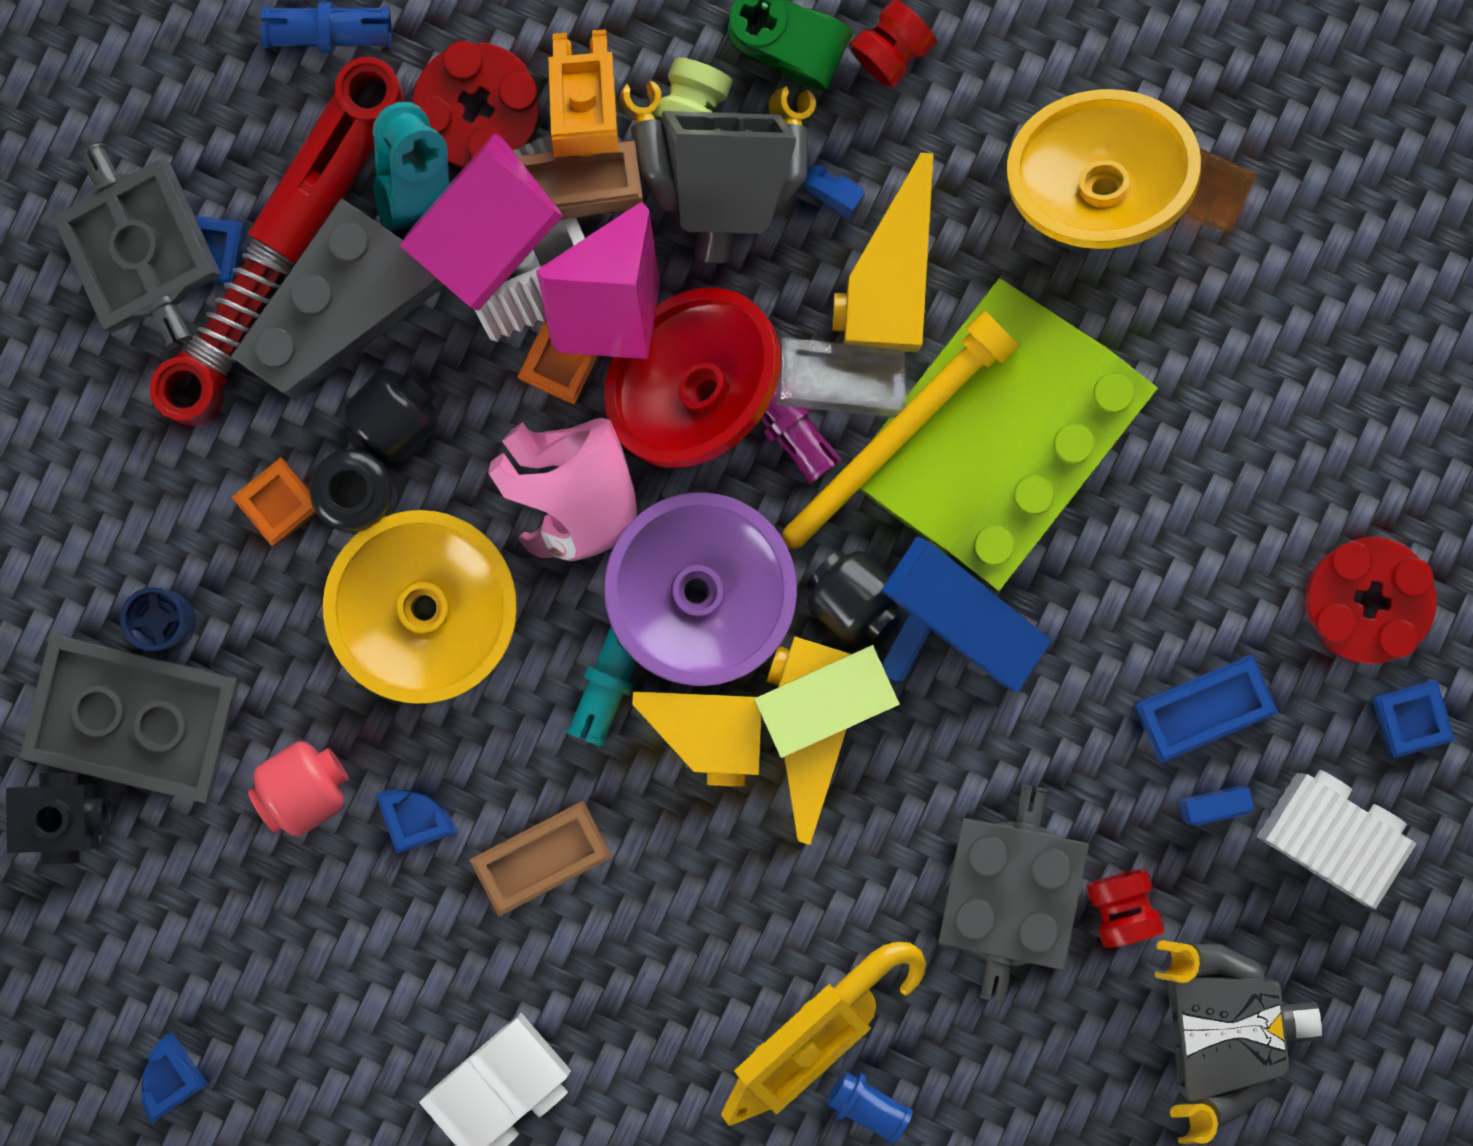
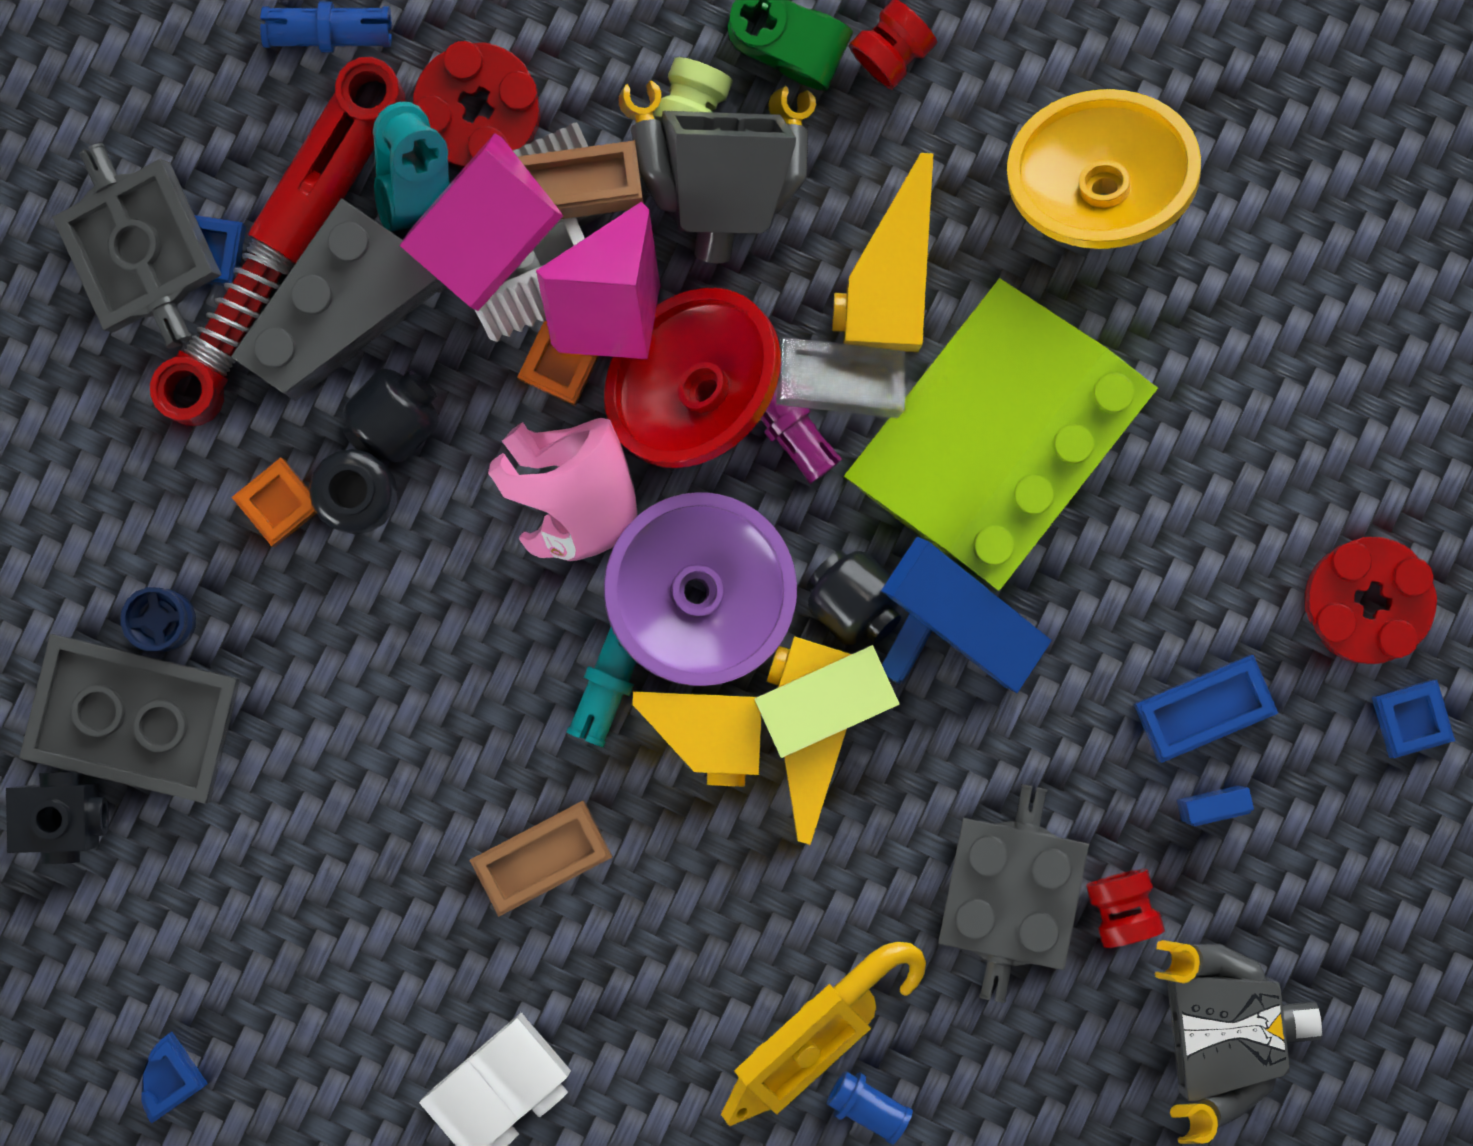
coral head [248,741,349,837] -> none
yellow dish [323,510,517,704] -> none
blue tile [376,789,459,854] -> none
light orange hinge [548,29,619,157] -> none
yellow piece [782,310,1020,549] -> none
blue tile [801,165,865,220] -> none
clear orange tile [1184,148,1257,235] -> none
white brick [1257,770,1416,909] -> none

